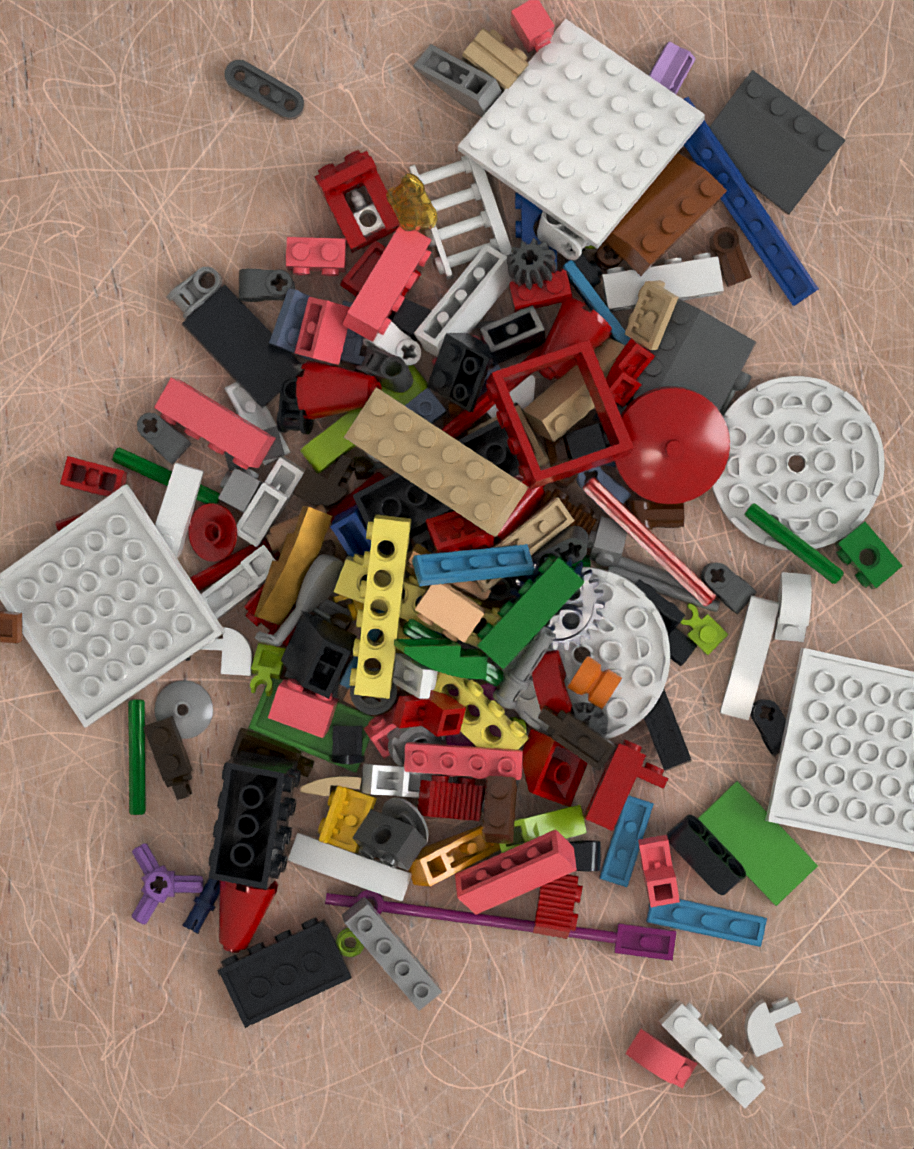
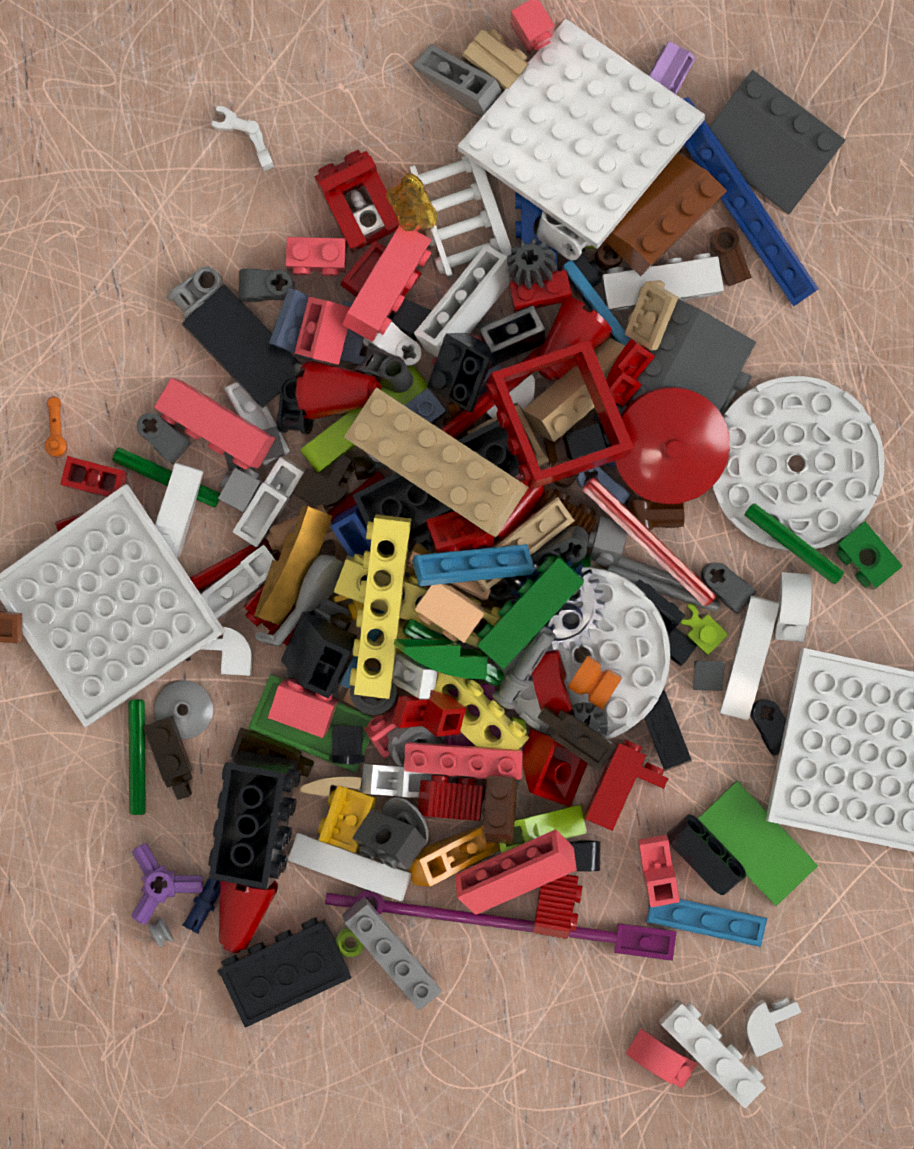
red dish [189,503,237,562] -> none
dark grey plate [225,60,304,120] -> none
lime plate [250,643,286,697] -> none
dark azure tile [599,796,654,887] -> none
none -> orange piece [45,396,68,458]
none -> light grey bush [148,917,174,947]
none -> white piece [211,106,274,171]
none -> dark grey slope [693,661,725,691]

